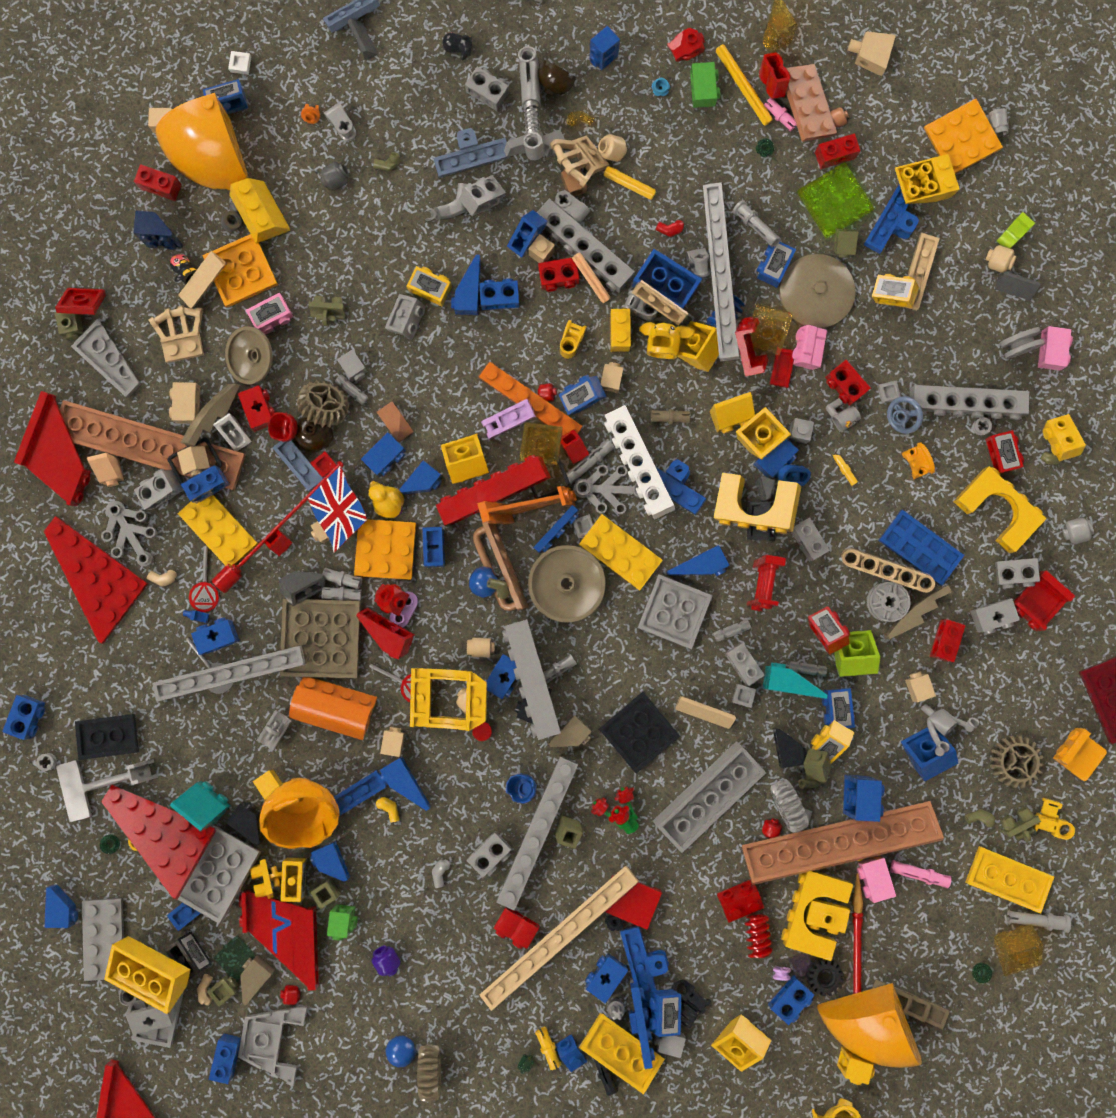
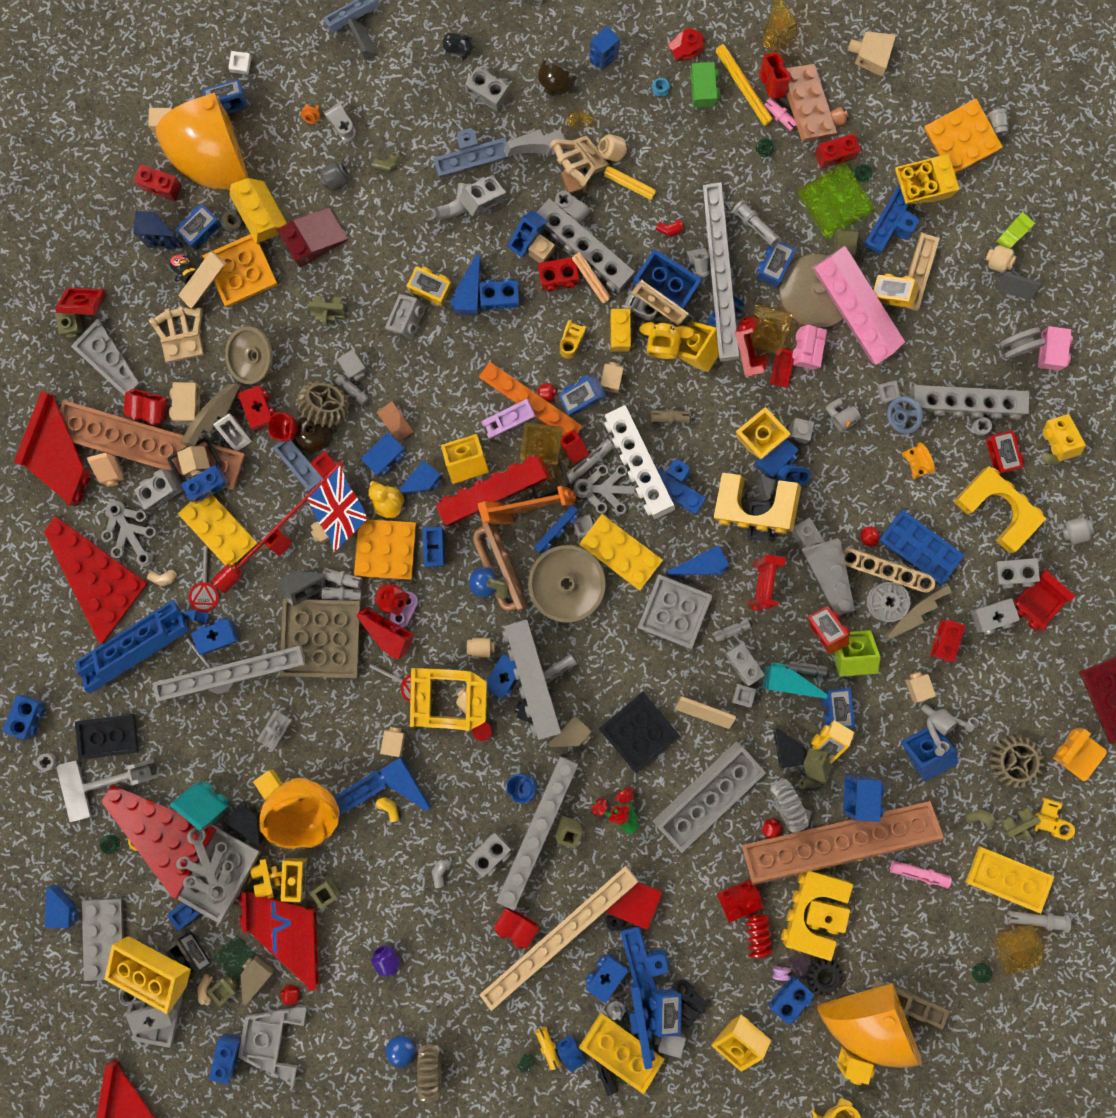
brick [246,293,293,334] -> none
orange brick [289,677,377,740] -> none
blue slope [310,841,350,881] -> none
bright green brick [327,904,358,940] -> none
light grey piece [518,46,545,160] -> none
yellow slope [710,392,755,434] -> none
red brick [825,359,871,406] -> none
yellow piece [833,455,858,486] -> none
red piece [852,873,864,994] -> none
bright pink brick [857,856,896,903] -> none
none -> blue slope [75,599,188,694]
none -> red brick [124,389,167,425]
none -> brick [175,204,222,251]
none -> light grey plant [176,828,234,904]
none -> slope [277,208,348,268]
none -> light grey wing [801,538,855,615]
none -> bright pink slope [812,246,905,365]
none -> clear green plate [854,164,872,183]
none -> red piece [860,527,880,547]

